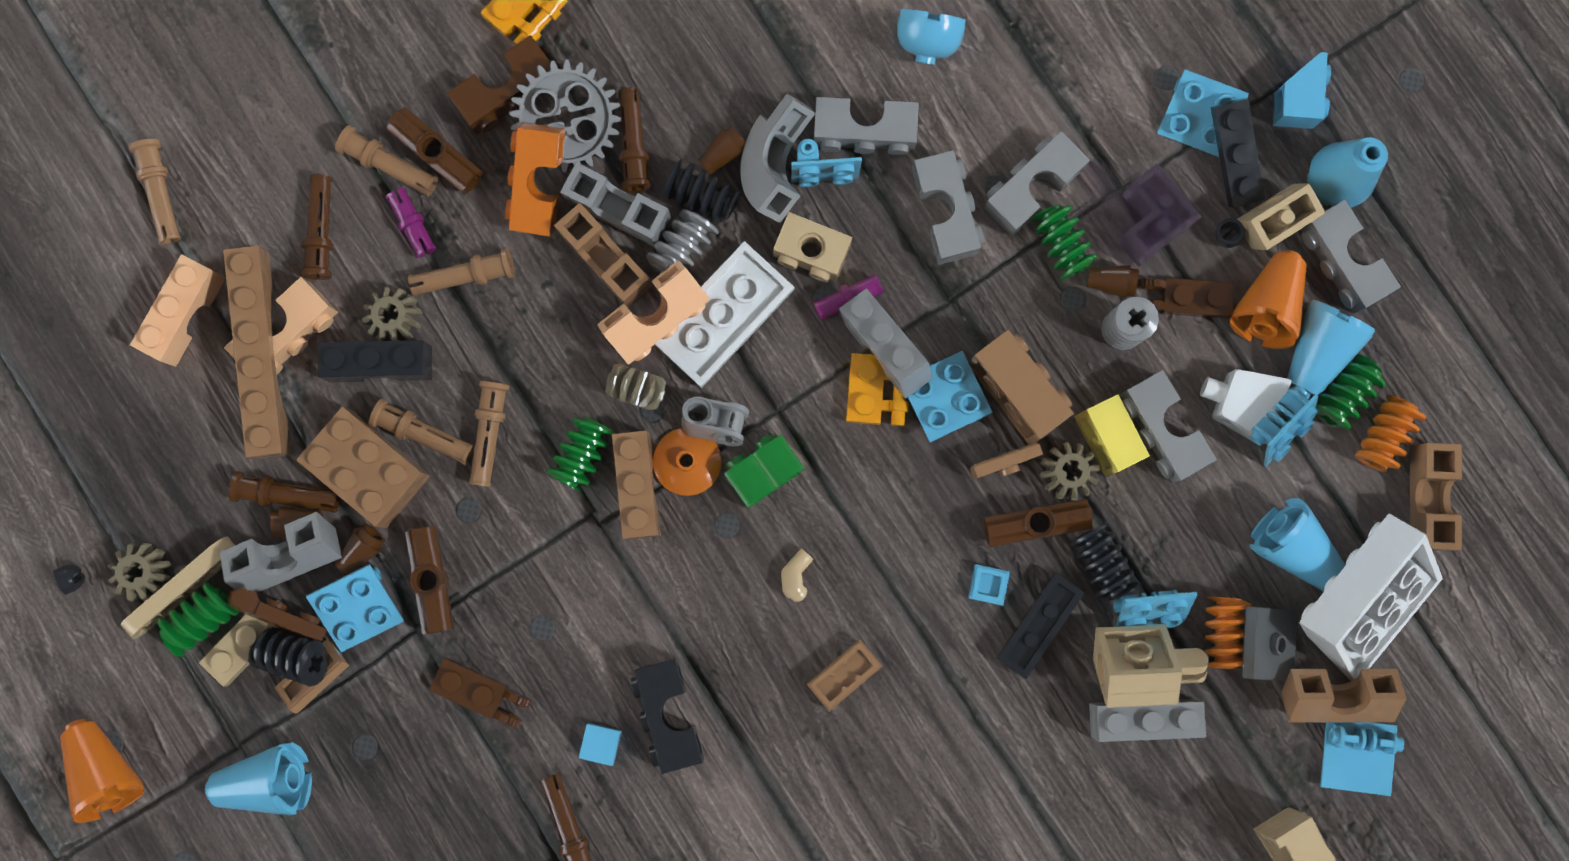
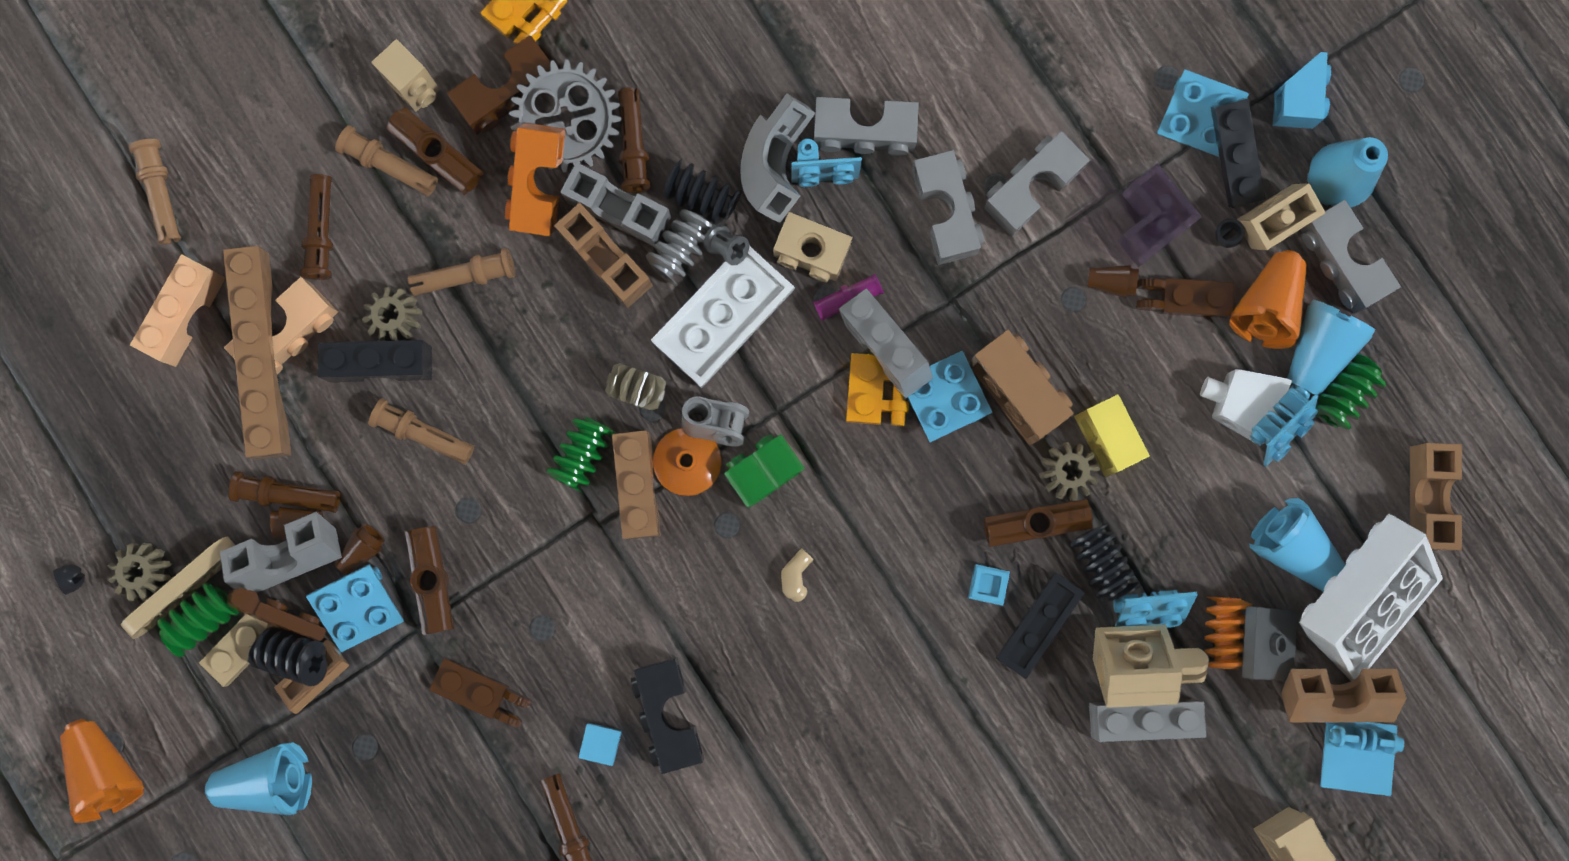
medium nougat brick [296,406,431,528] -> none
magenta pin [385,188,437,258] -> none
medium nougat pin [469,381,511,487] -> none
light nougat arch [597,260,710,365] -> none
reddish brown cone [698,126,746,174] -> none
medium nougat plate [807,639,883,711] -> none
medium azure cylinder [897,9,966,65] -> none
medium nougat plate [970,442,1043,480] -> none
green piece [1030,204,1098,281] -> none
light grey piece [1101,296,1159,350] -> none
light grey arch [1120,370,1217,483] -> none
orange piece [1355,395,1426,473] -> none
none -> tan brick [371,39,440,112]
none -> dark grey bush [704,224,749,266]

